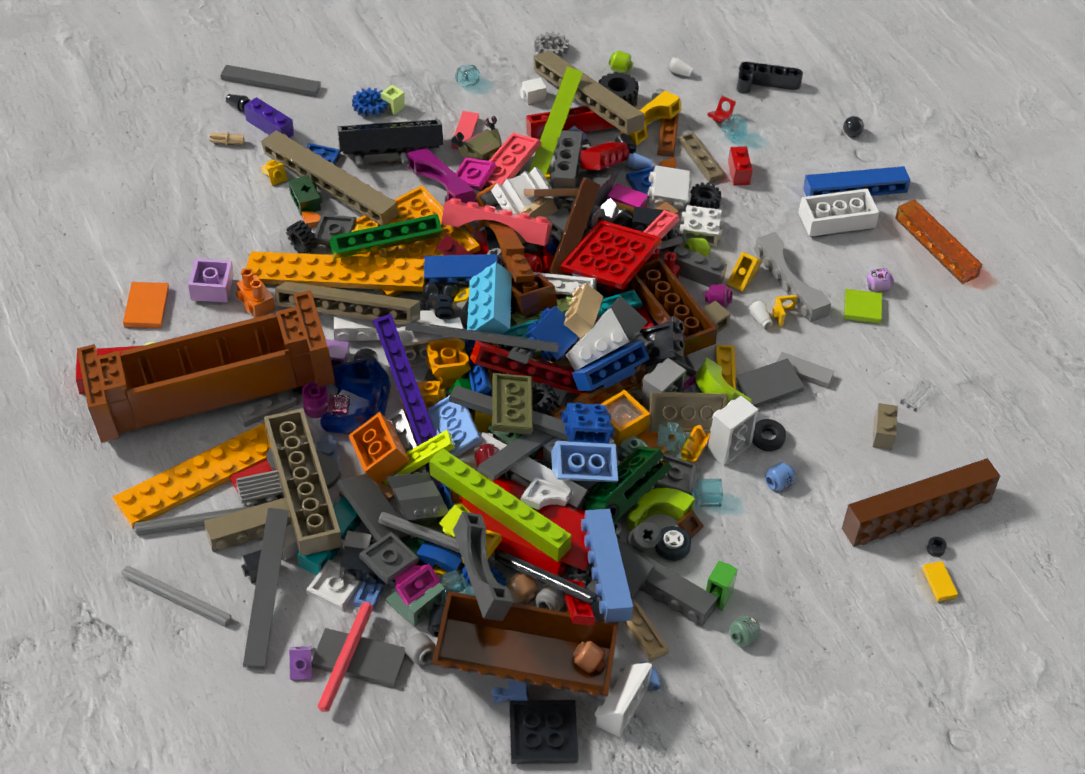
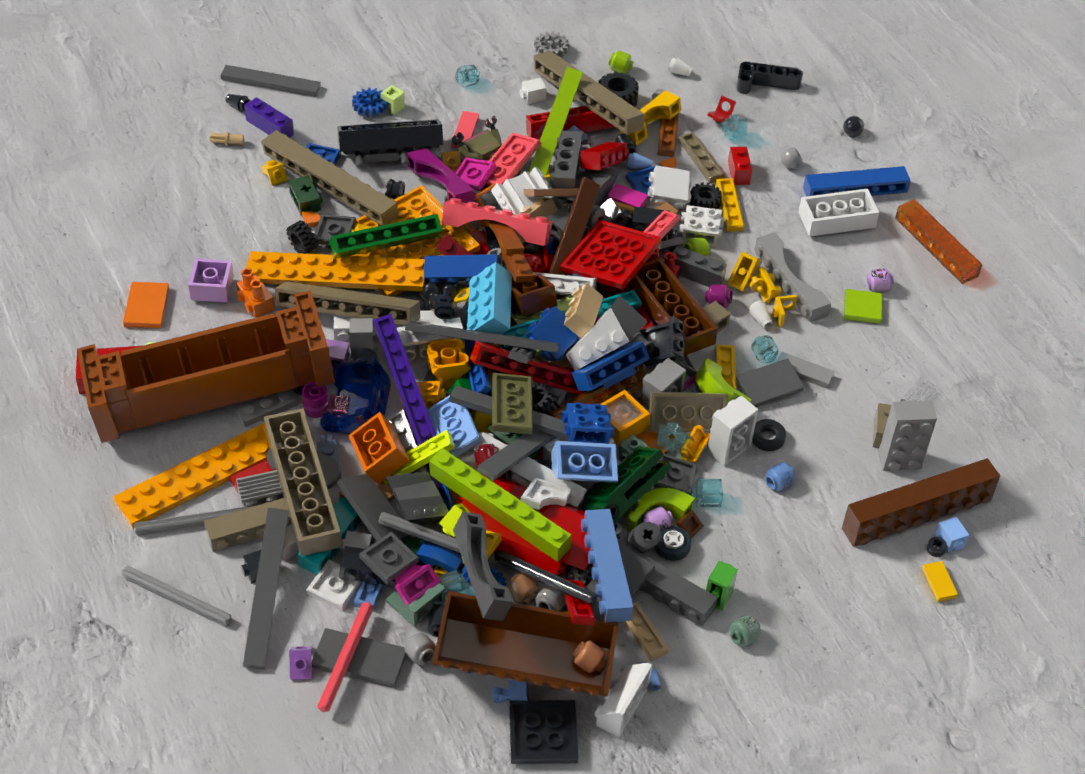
none -> light grey brick [349,318,377,358]
none -> black wheel [385,179,405,200]
none -> pearl gold bracket [441,151,461,173]
none -> lavender head [642,507,674,530]
none -> yellow tile [716,178,744,232]
none -> yellow hips [750,267,782,303]
none -> clear light blue head [751,335,779,363]
none -> light grey piece [781,148,803,169]
none -> light grey brick [878,400,937,470]
none -> light blue brick [935,517,969,553]

